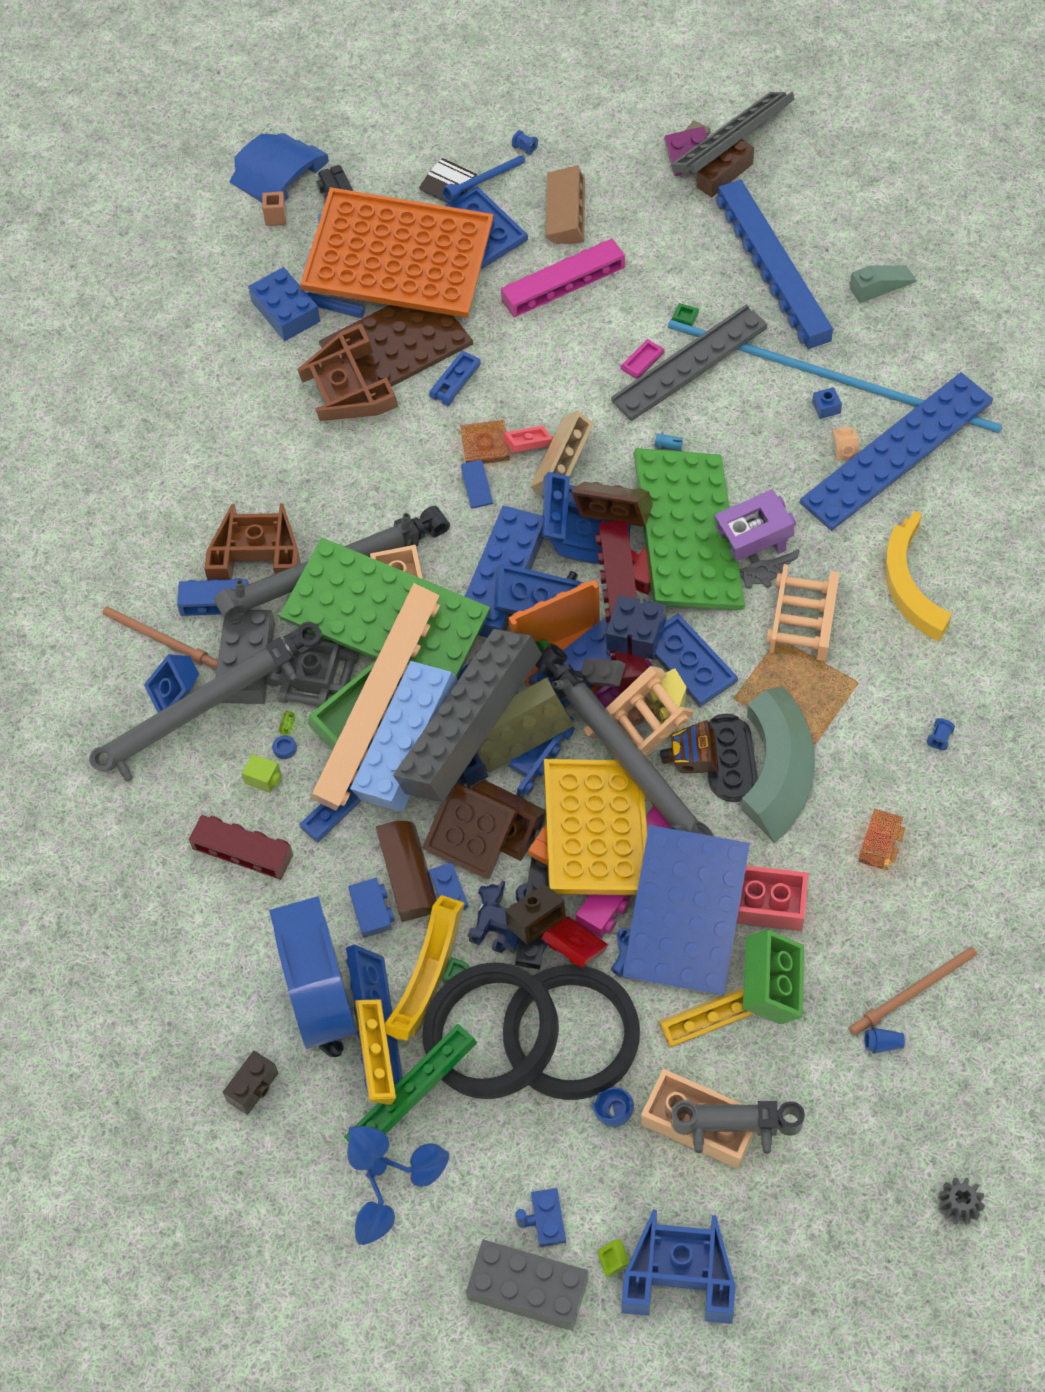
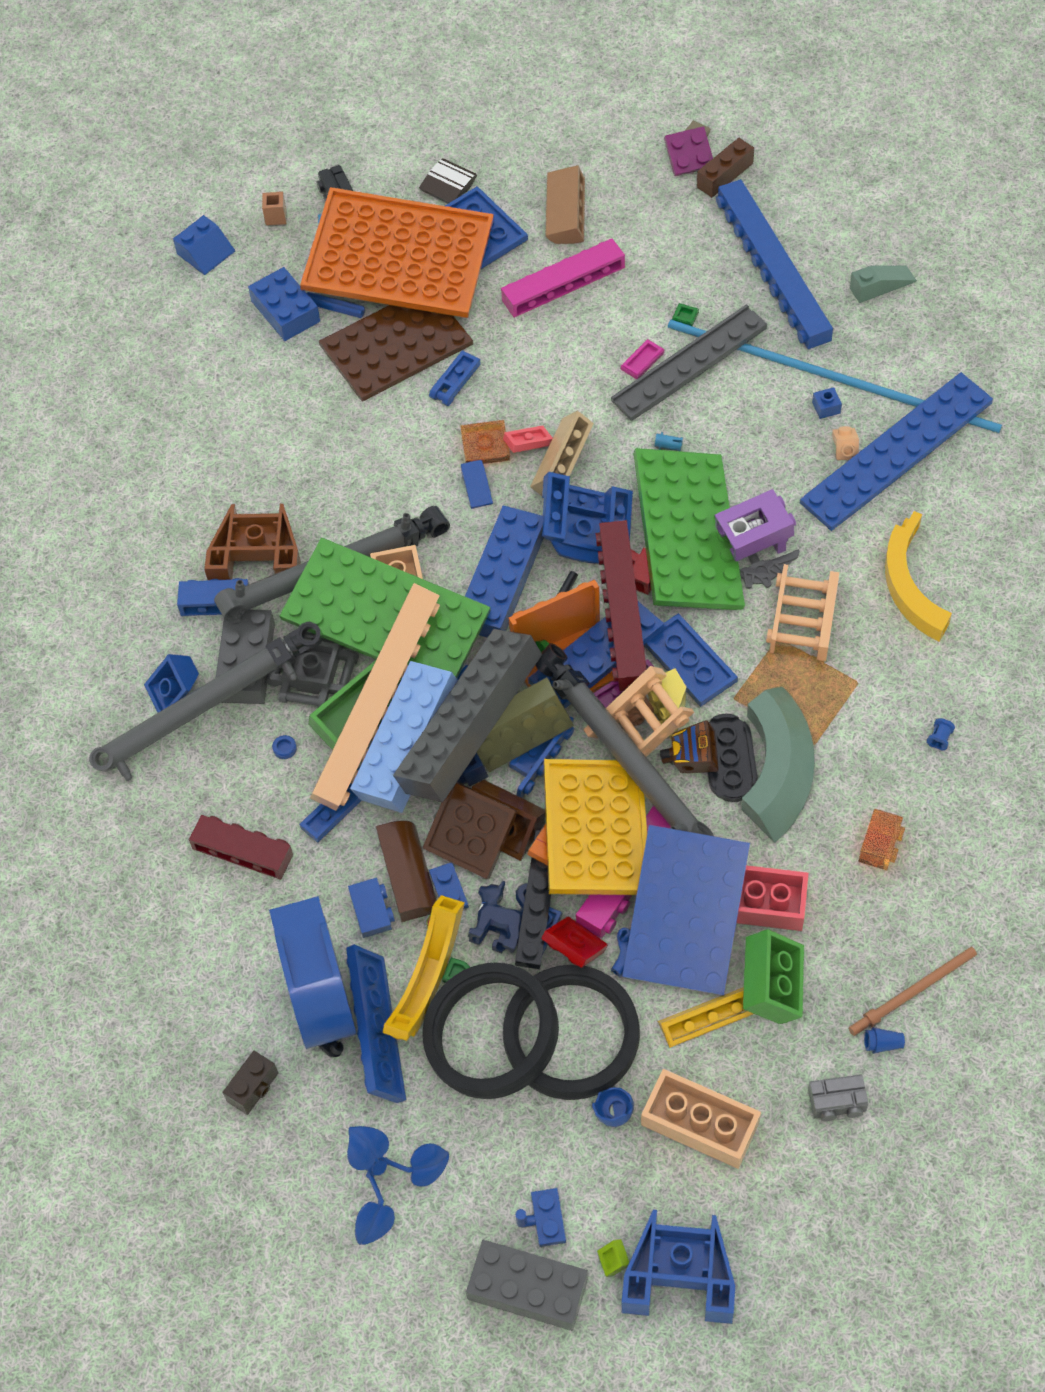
nougat bar [103,606,218,670] -> none
blue slope [229,133,329,202] -> none
lime brick [241,754,282,793] -> none
clear neon green tile [279,710,295,735] -> none
dark orange wedge [297,323,398,421] -> none
green plate [344,1024,477,1142] -> none
yellow slope [355,999,396,1105] -> none
blue piece [442,156,525,202] -> none
blue plate [494,563,584,614] -> none
dark brown brick [505,884,566,944] -> none
blue bush [512,130,538,155] -> none
reddish brown slope [571,482,653,527] -> none
dark grey plate [581,659,626,687] -> none
dark blue piece [606,595,666,660] -> none
dark grey plate [671,92,795,174] -> none
dark grey piece [671,1100,805,1154] -> none
dark grey gear [938,1177,985,1225] -> none
none -> blue slope [173,215,235,275]
none -> flat silver brick [808,1074,868,1121]

